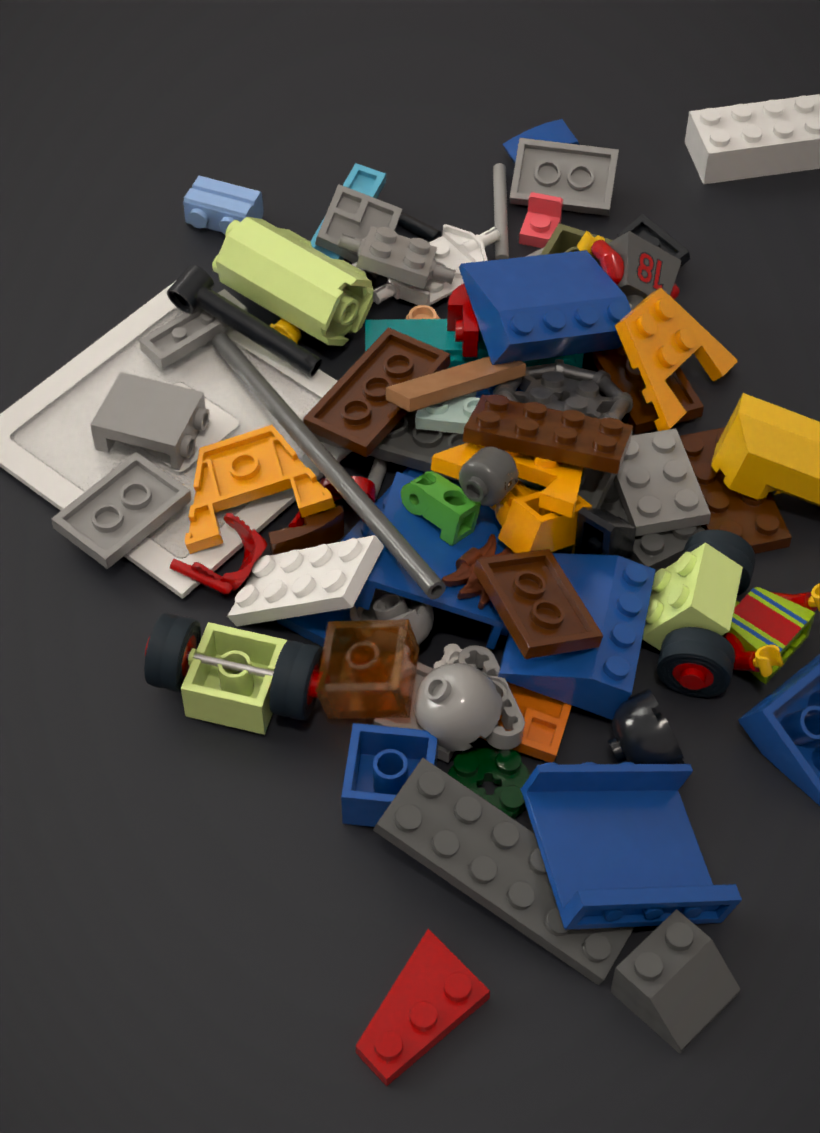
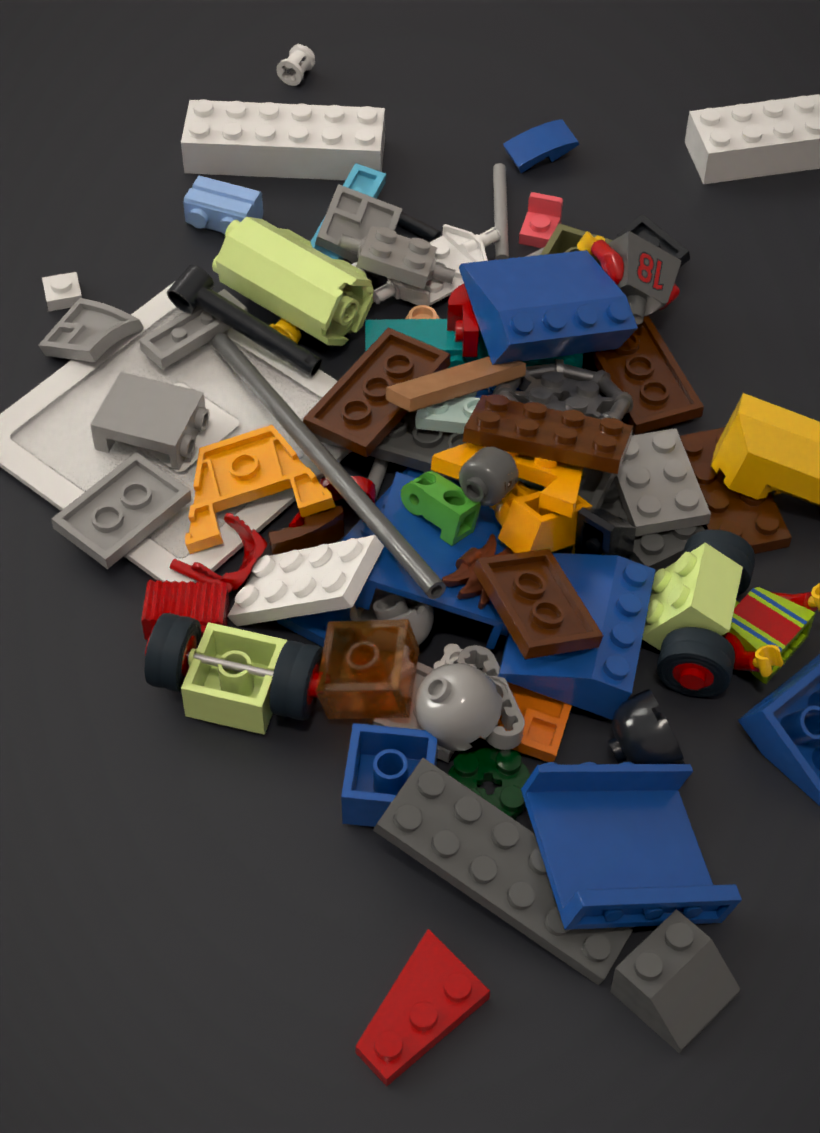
light grey plate [509,138,619,216] -> none
light orange wing [615,288,738,431] -> none
none -> light grey plate [38,298,144,362]
none -> white plate [42,272,82,311]
none -> red brick [141,580,230,640]
none -> white brick [181,99,385,180]
none -> white bush [276,44,315,86]

